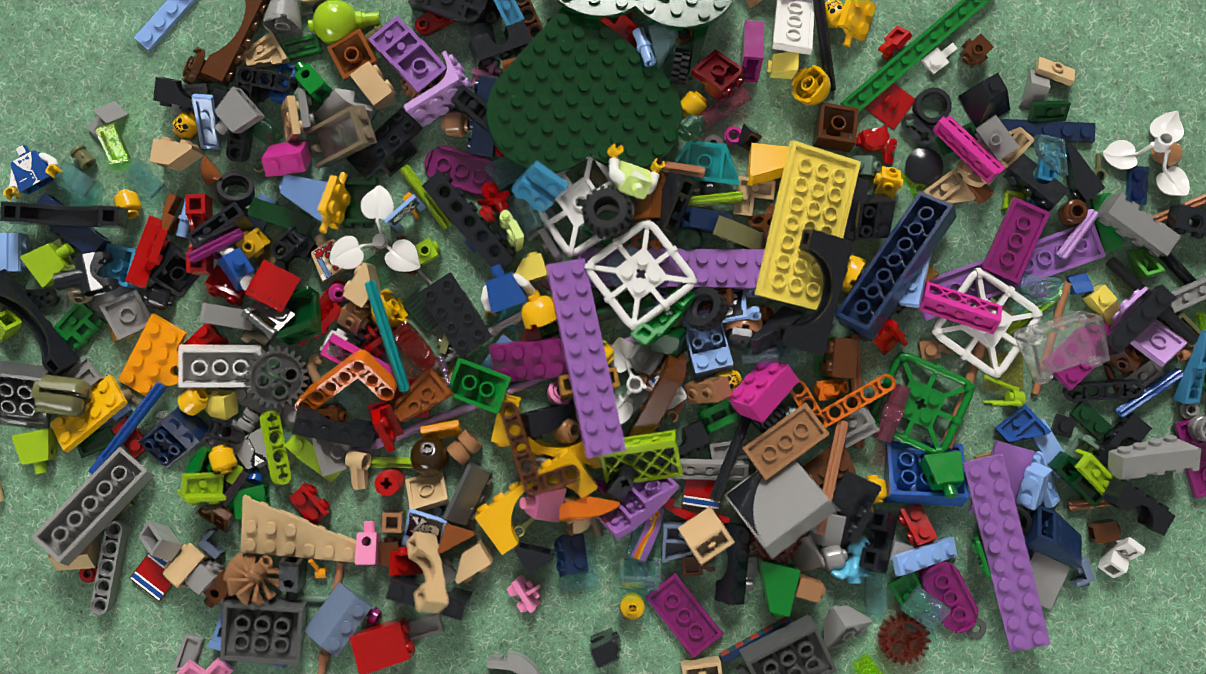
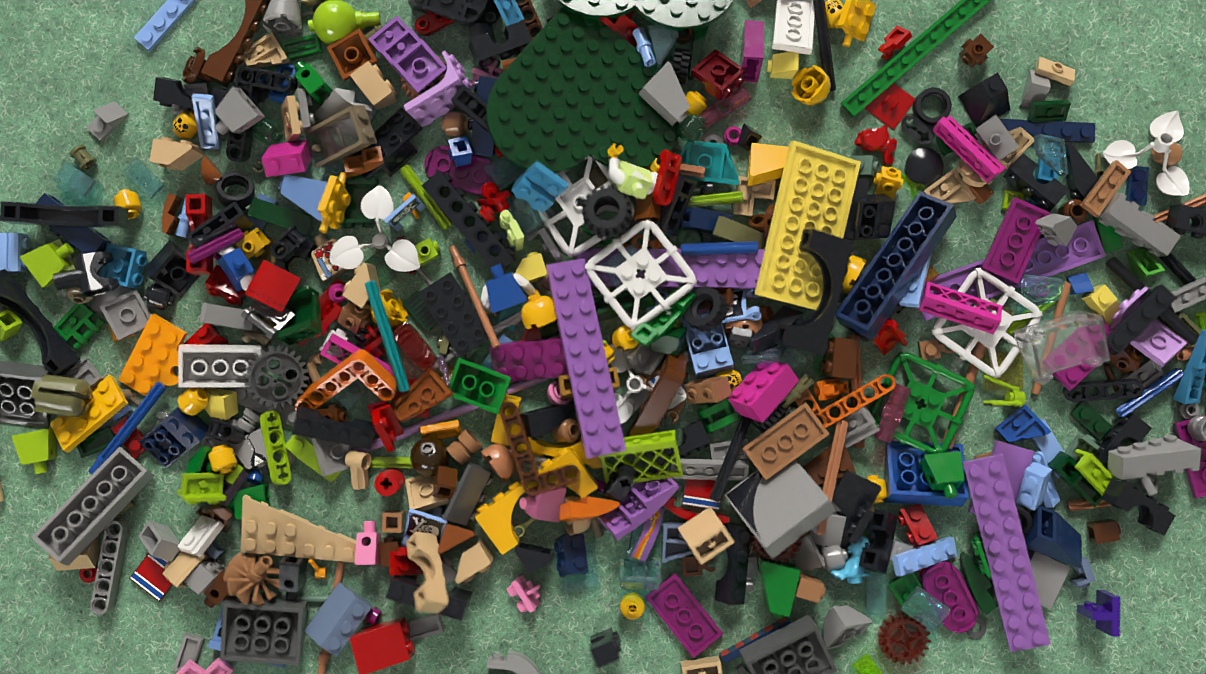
torso [3,145,63,201] -> none
black beam [25,289,60,307] -> none
clear neon green plate [95,123,131,164] -> none
red bracket [125,215,168,288] -> none
red bracket [288,483,332,525] -> none
reddish brown slope [812,102,859,153] -> none
white plate [921,43,957,75] -> none
black plate [1051,414,1076,438] -> none
lavender axle [1057,209,1098,259] -> none
white brick [1098,537,1145,578] -> none
none -> white plate [177,515,225,557]
none -> dark orange slope [343,146,384,178]
none -> reddish brown brick [432,466,458,499]
none -> blue brick [448,136,472,167]
none -> nougat bar [449,245,500,349]
none -> nougat cylinder [481,444,517,483]
none -> yellow head [612,324,639,351]
none -> light grey slope [639,61,690,126]
none -> red plate [653,149,682,206]
none -> blue axle [681,241,758,256]
none -> olive pin [779,374,814,408]
none -> dark green slope [960,552,999,615]
none -> light grey slope [1035,213,1077,246]
none -> dark purple bracket [1077,590,1120,637]
none -> medium nougat plate [1080,160,1131,217]
none -> light grey plate [1139,473,1159,496]

